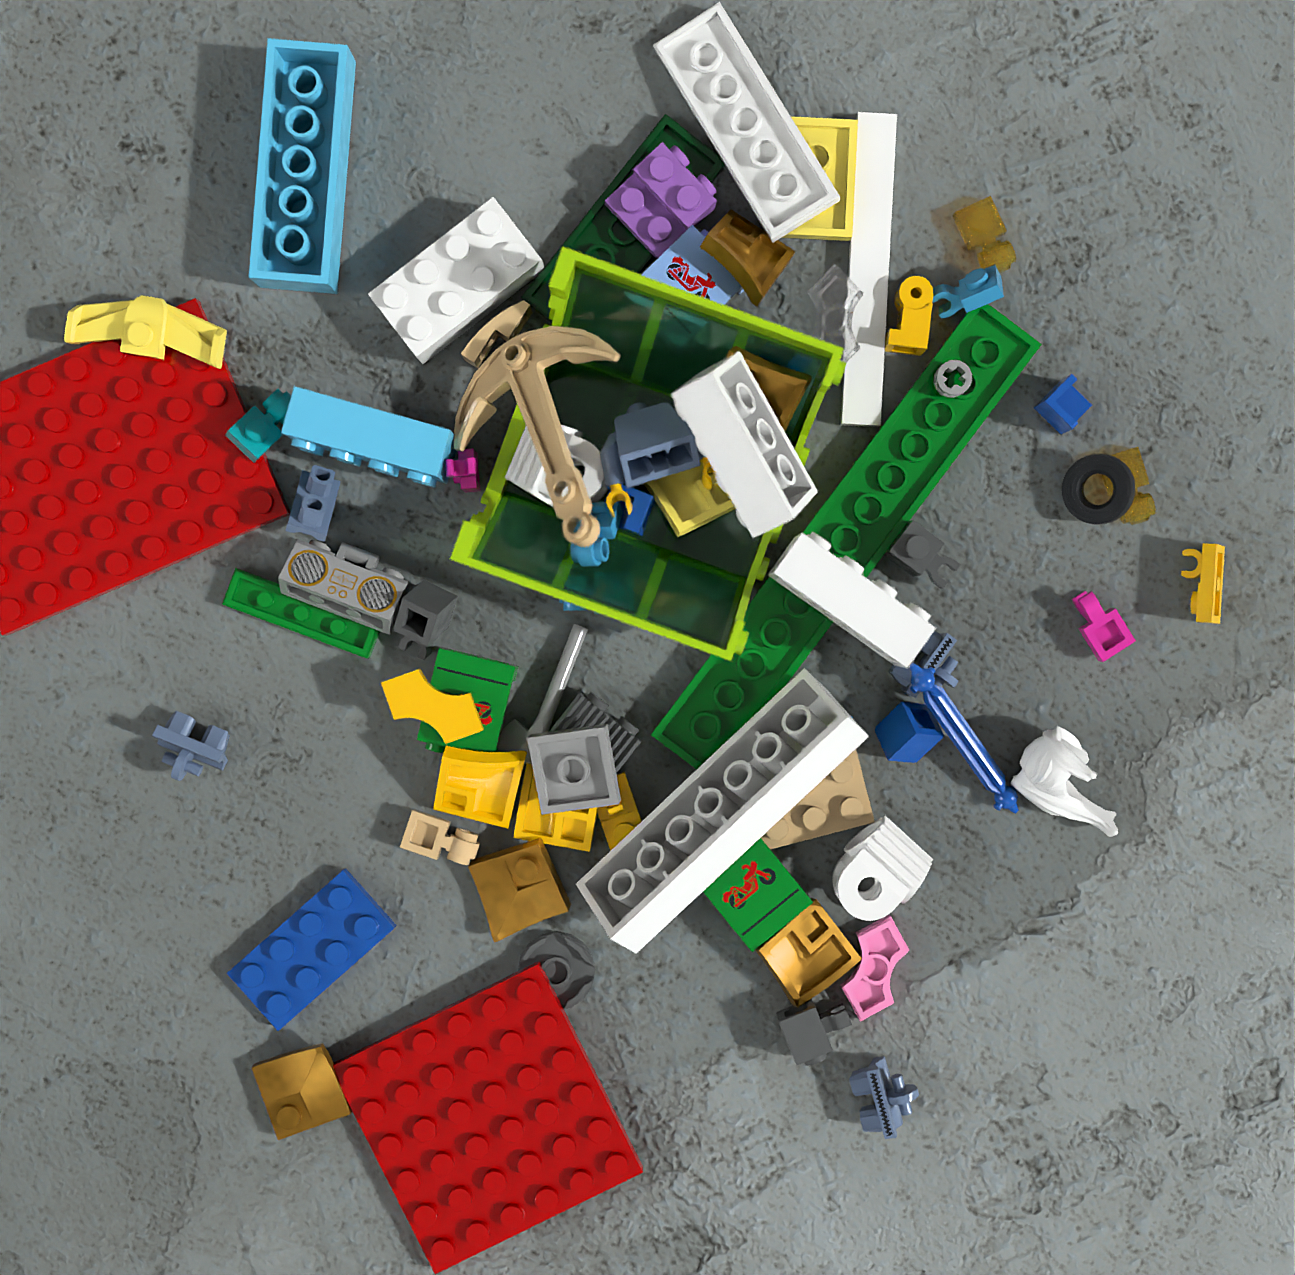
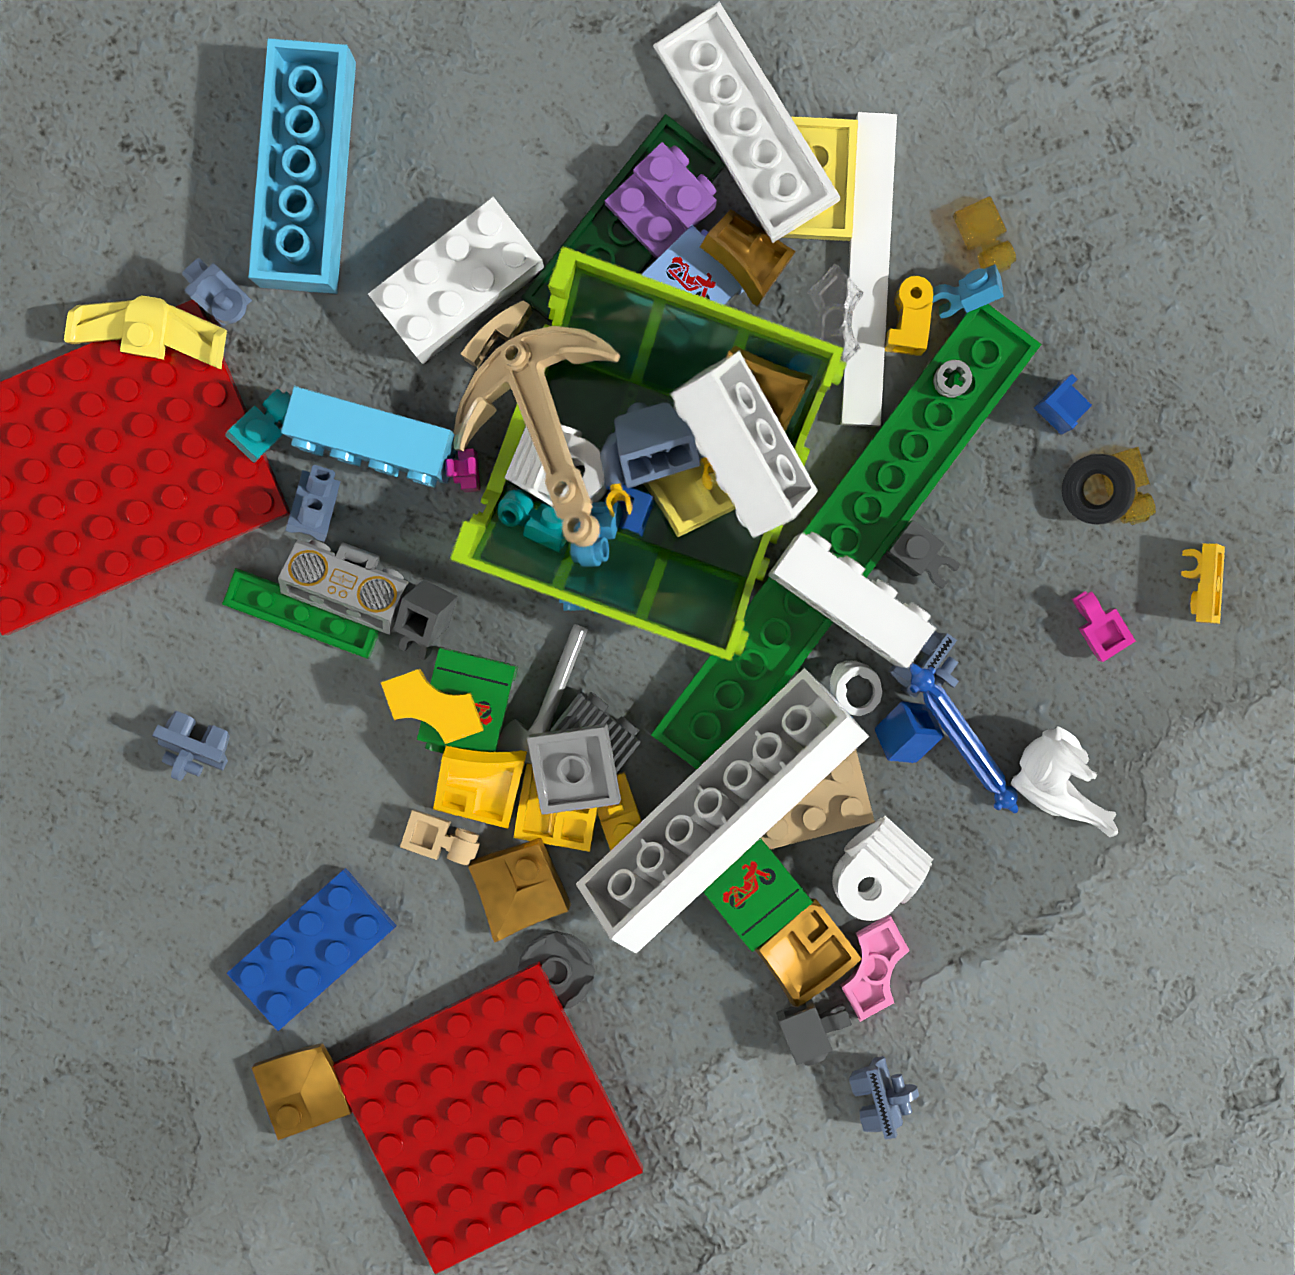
none -> sand blue hips [182,258,252,326]
none -> teal plate [498,489,567,552]
none -> white piece [830,661,882,716]

